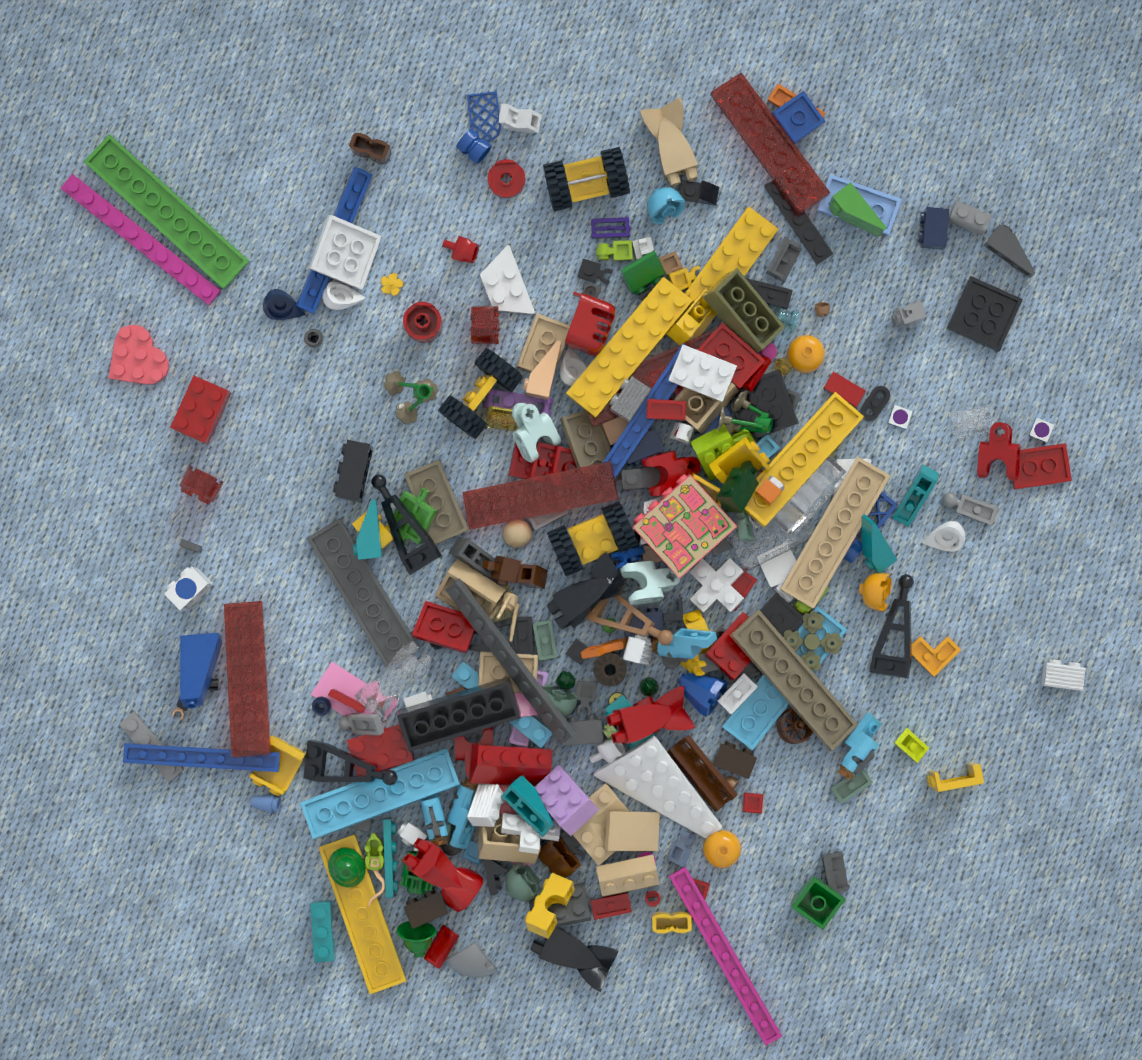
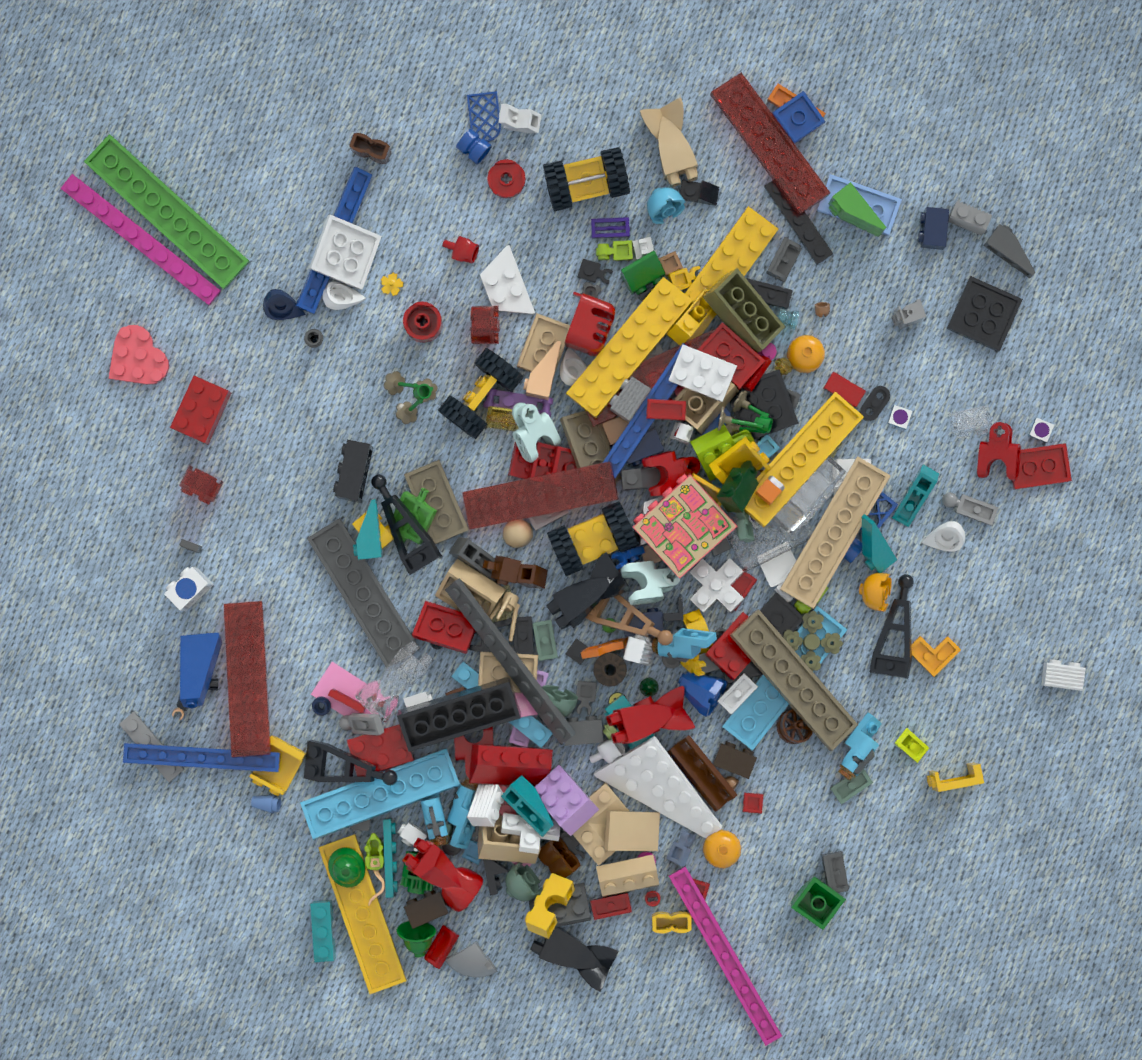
dark green plate [555,670,575,690] -> none

